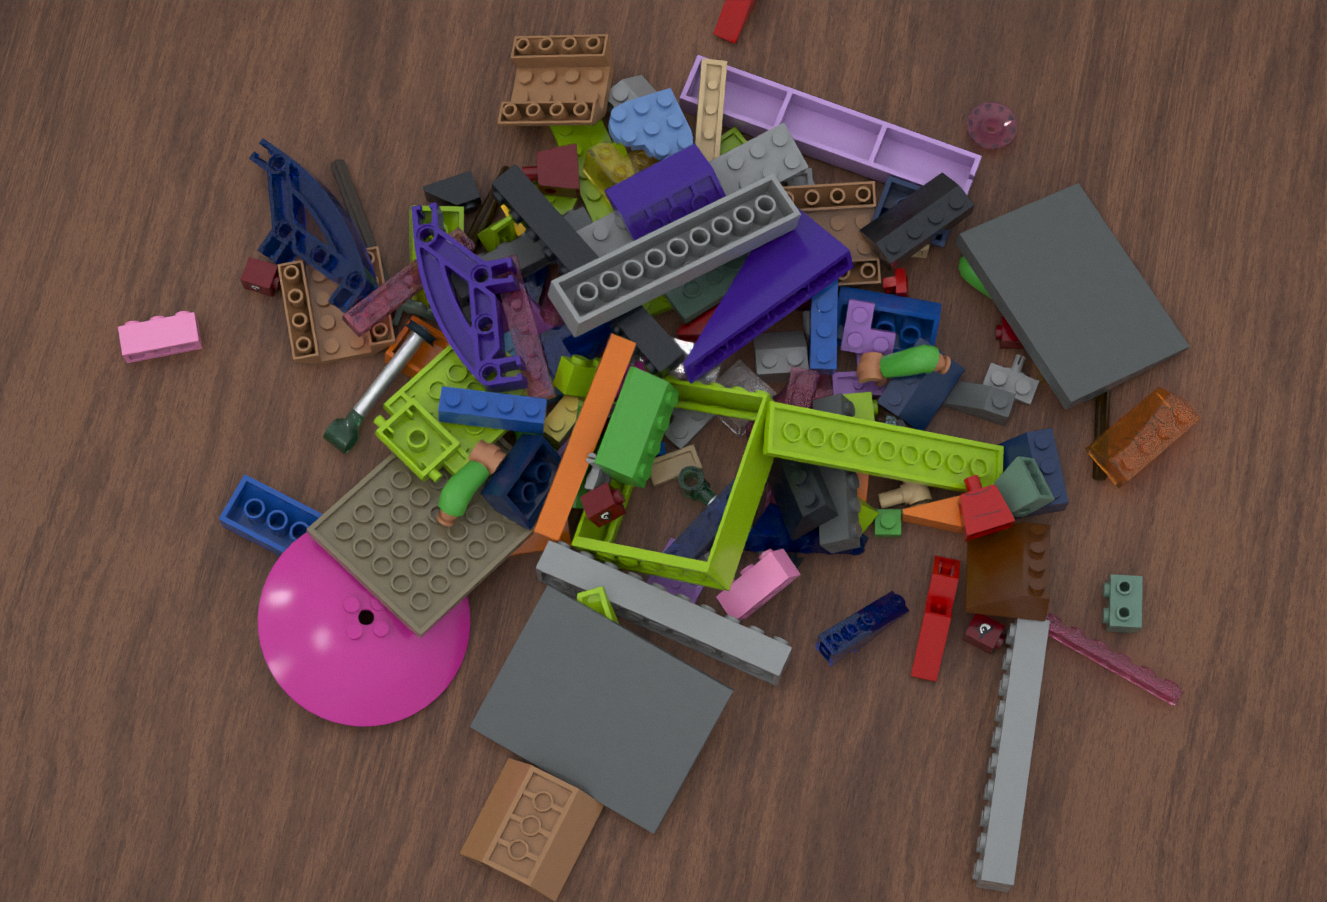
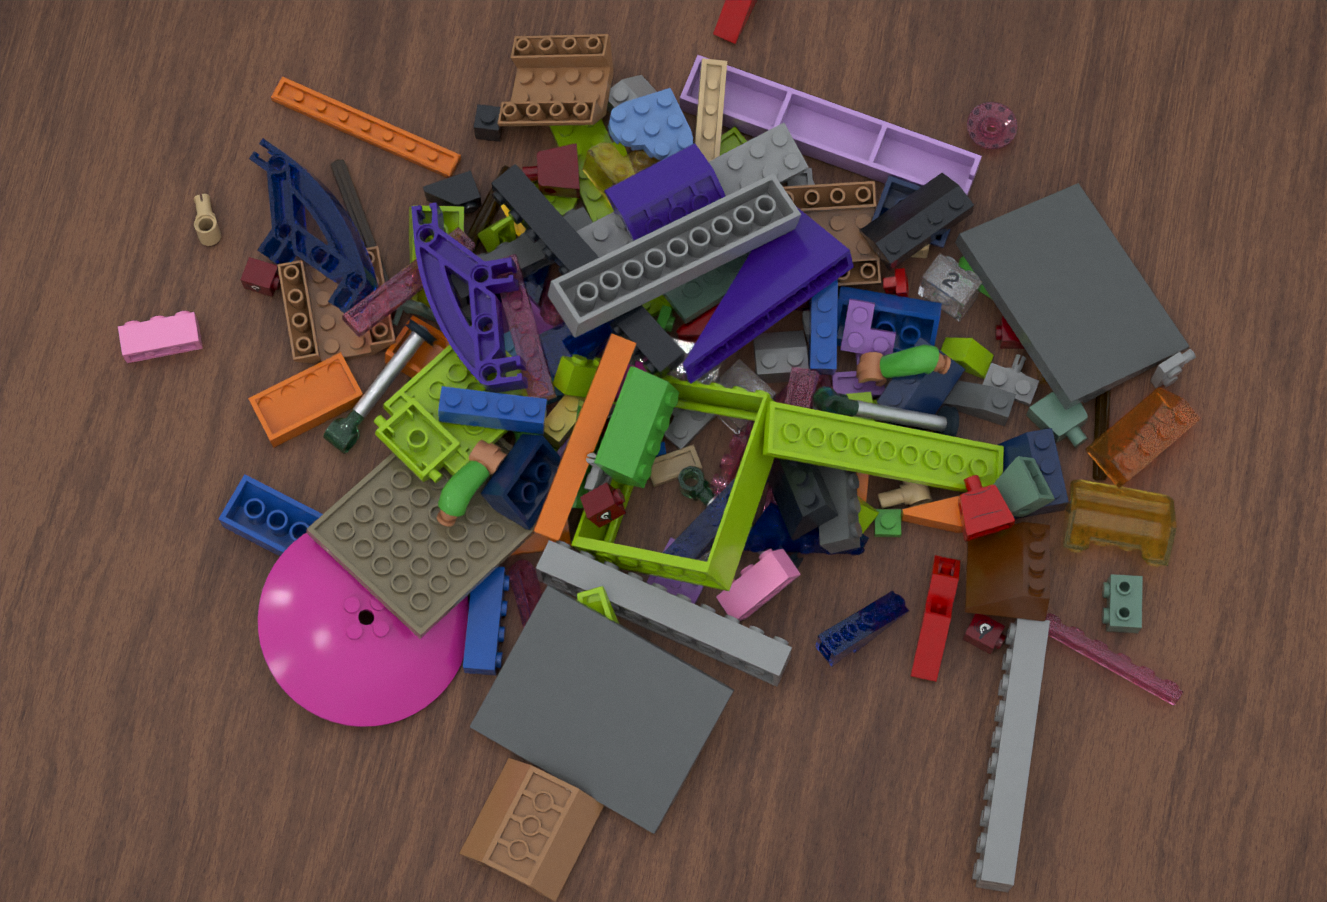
none -> tan pin [194,194,221,246]
none -> orange slope [248,352,363,448]
none -> orange tile [271,76,461,178]
none -> blue brick [463,566,510,676]
none -> black brick [474,104,503,142]
none -> clear pink plate [509,559,542,628]
none -> bright green plate [657,305,676,333]
none -> clear pink plate [710,430,750,498]
none -> piece [813,387,959,437]
none -> clear brick [918,253,982,322]
none -> lime slope [941,337,994,379]
none -> sand green torso [1026,392,1088,448]
none -> clear yellow windscreen [1063,480,1177,567]
none -> light grey plate [1150,349,1196,389]

